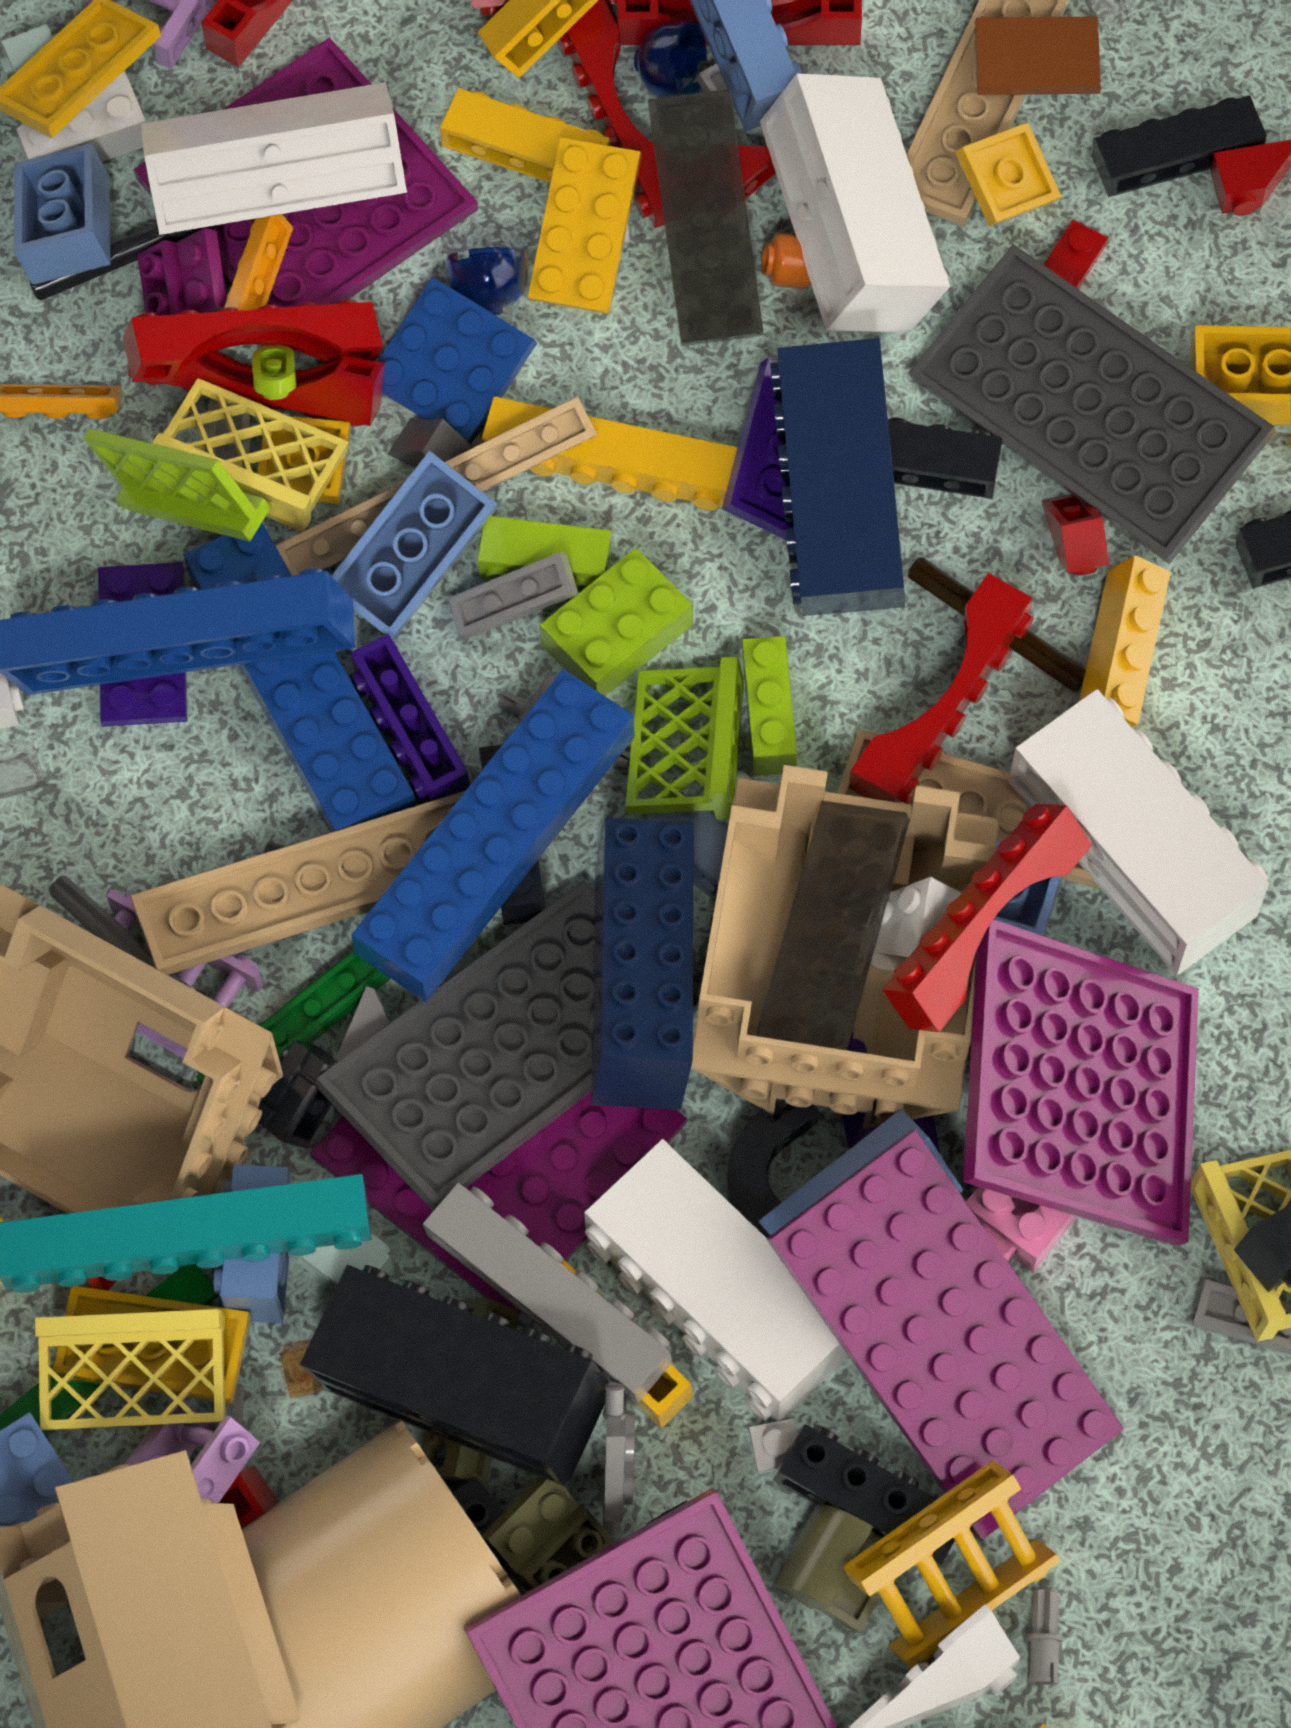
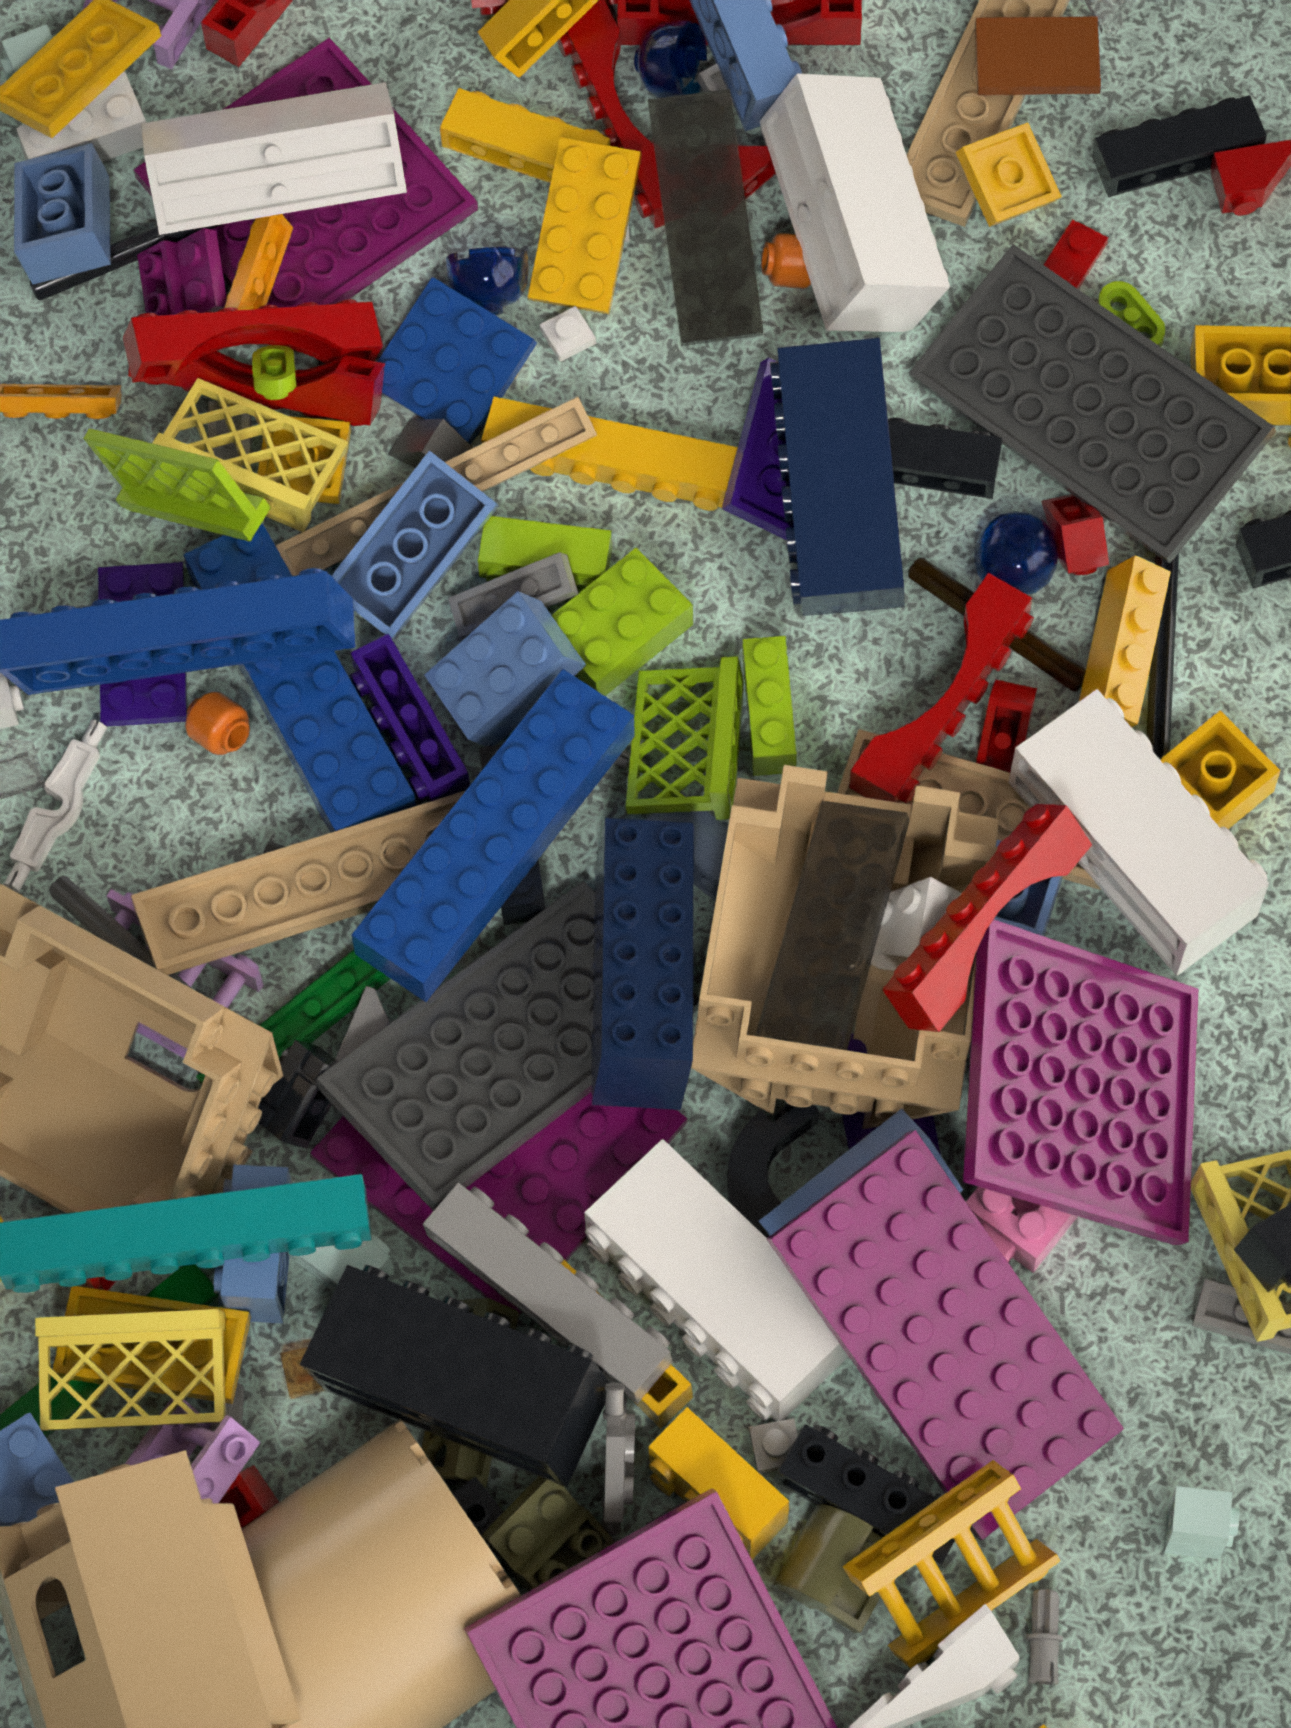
none -> white piece [3,720,107,893]
none -> orange head [185,692,250,755]
none -> medium blue brick [424,591,586,746]
none -> white plate [540,306,596,362]
none -> yellow brick [648,1407,789,1560]
none -> clear blue cylinder [974,511,1059,595]
none -> red slope [976,679,1038,773]
none -> lime plate [1098,281,1165,347]
none -> black axle [1146,553,1179,759]
none -> yellow brick [1160,710,1281,829]
none -> light aqua brick [1164,1486,1240,1559]

